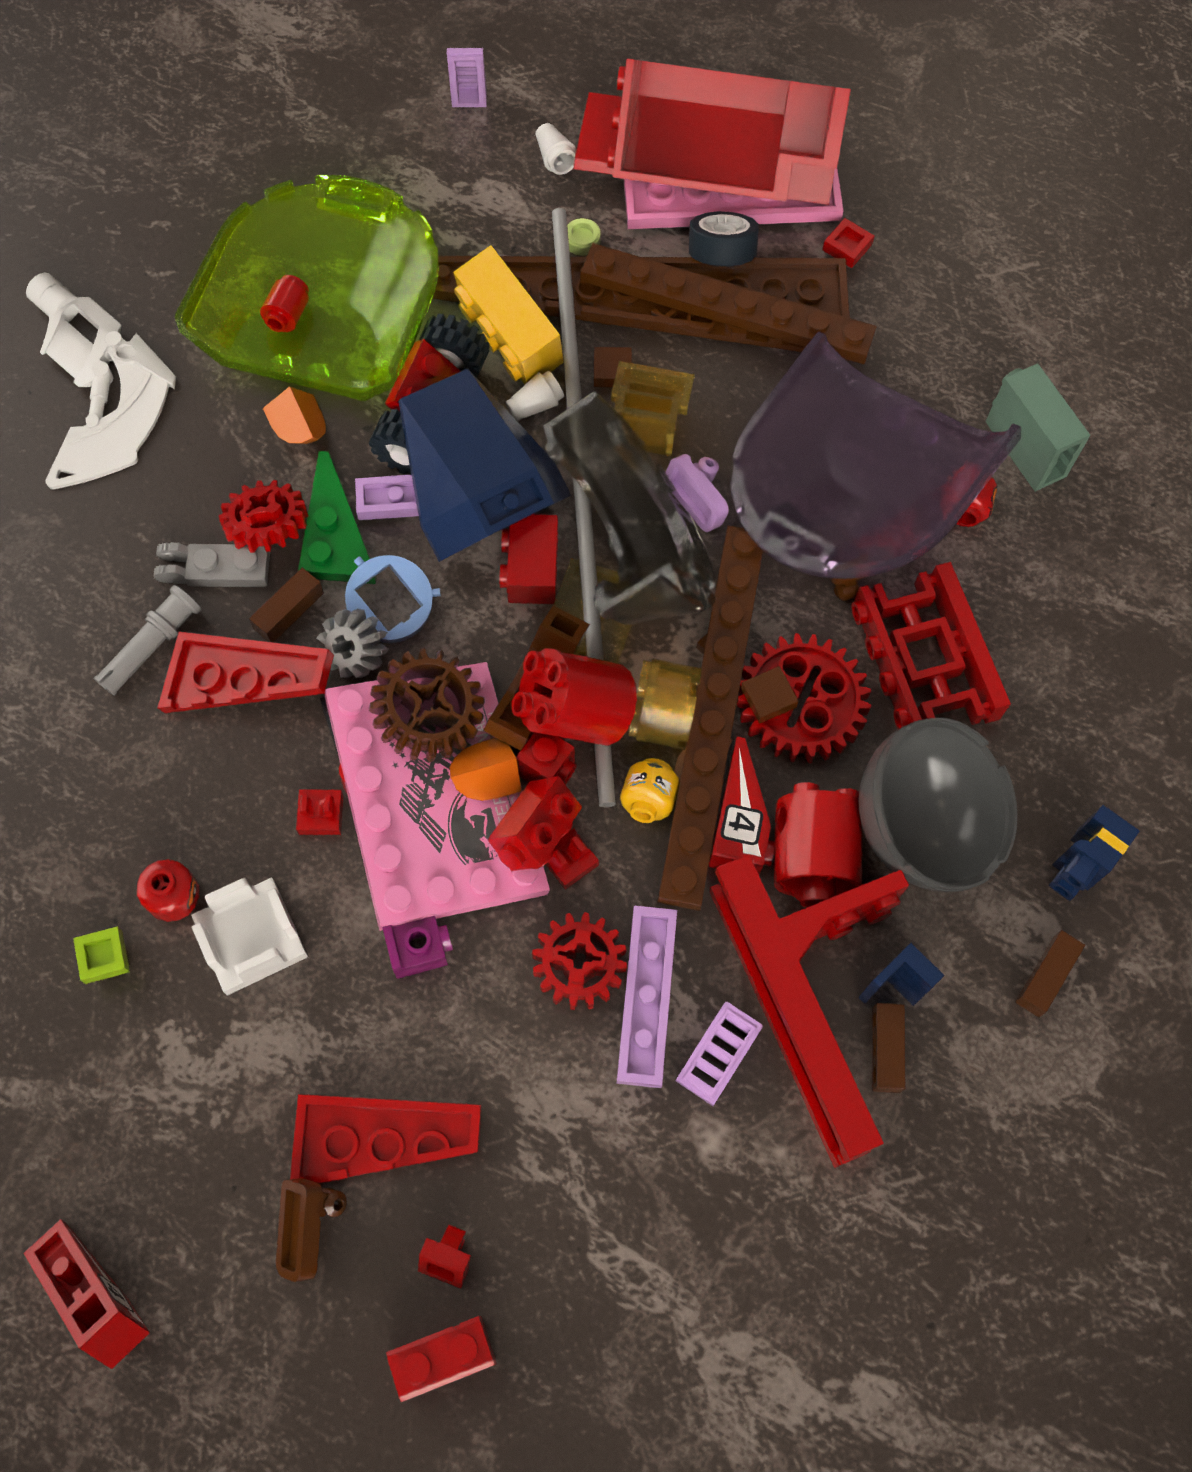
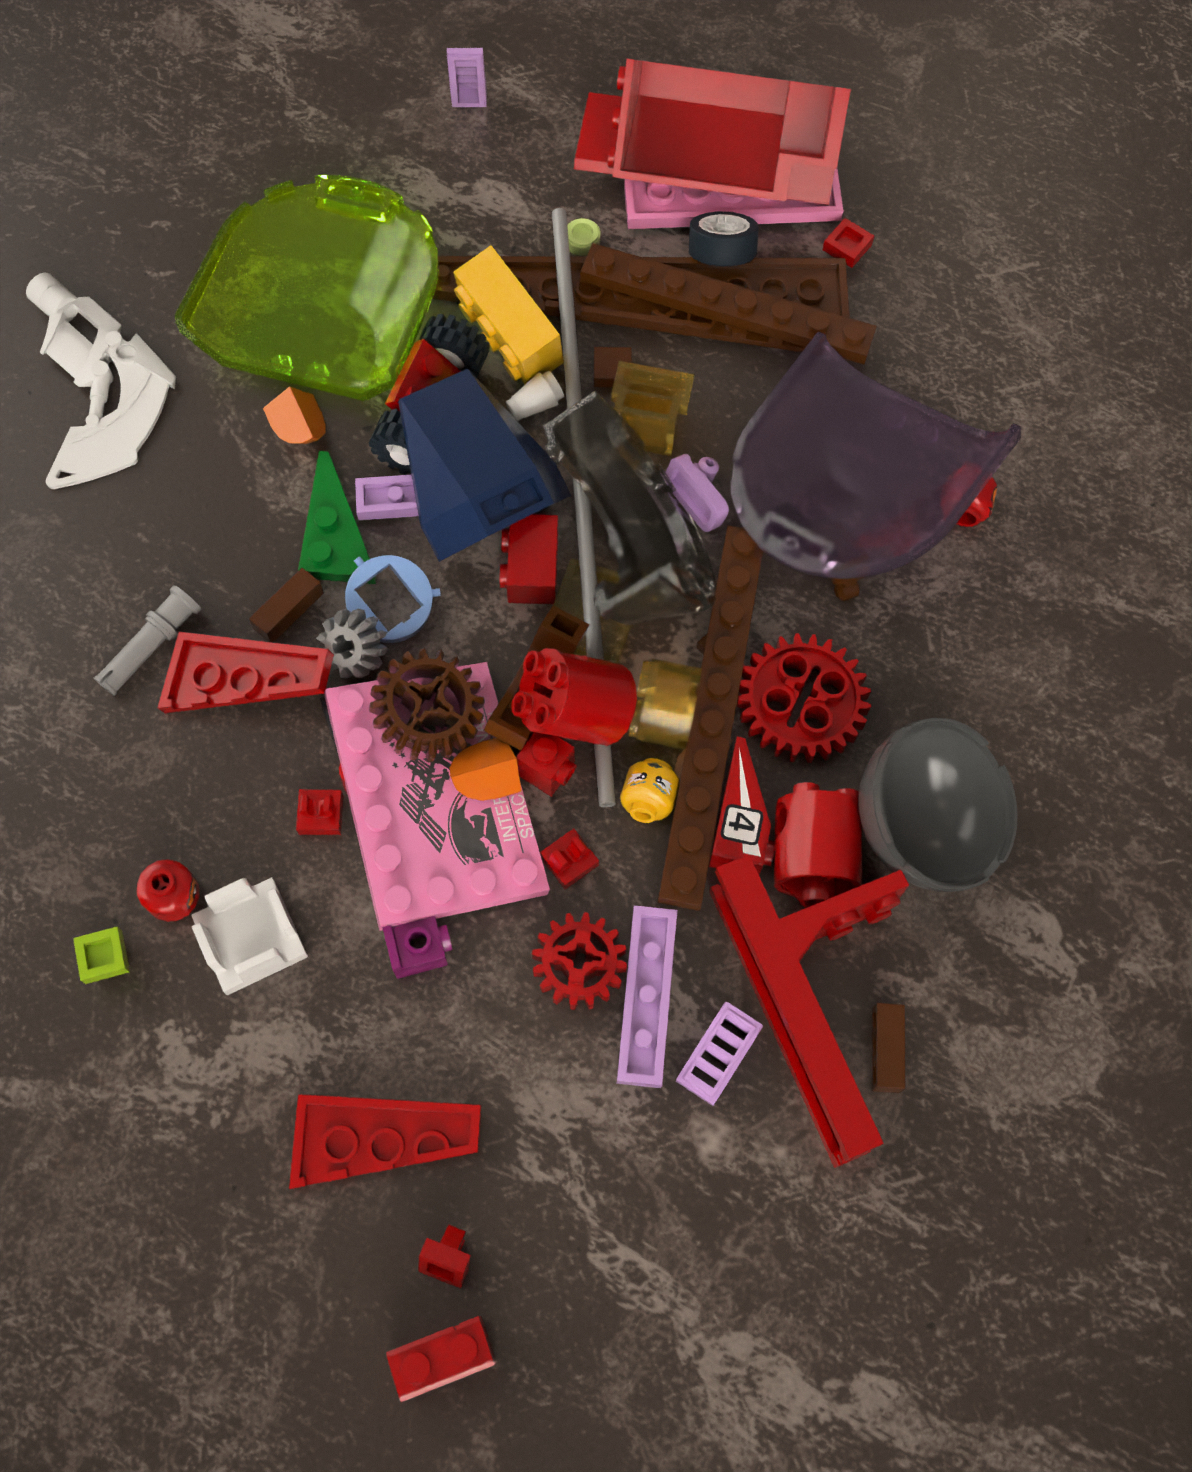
red slope [23,1219,150,1369] -> none
light grey hinge [154,542,270,587] -> none
red gear [219,480,308,553] -> none
red brick [260,275,309,332] -> none
reddish brown piece [276,1178,347,1282] -> none
red brick [487,776,582,871] -> none
white cone [536,123,576,175] -> none
reddish brown tile [741,666,798,724] -> none
red fence [851,561,1011,729] -> none
dark blue panel [858,943,945,1006] -> none
sand green brick [985,363,1090,492] -> none
reddish brown piece [1015,930,1085,1017] -> none
dark blue hips [1049,805,1140,901] -> none

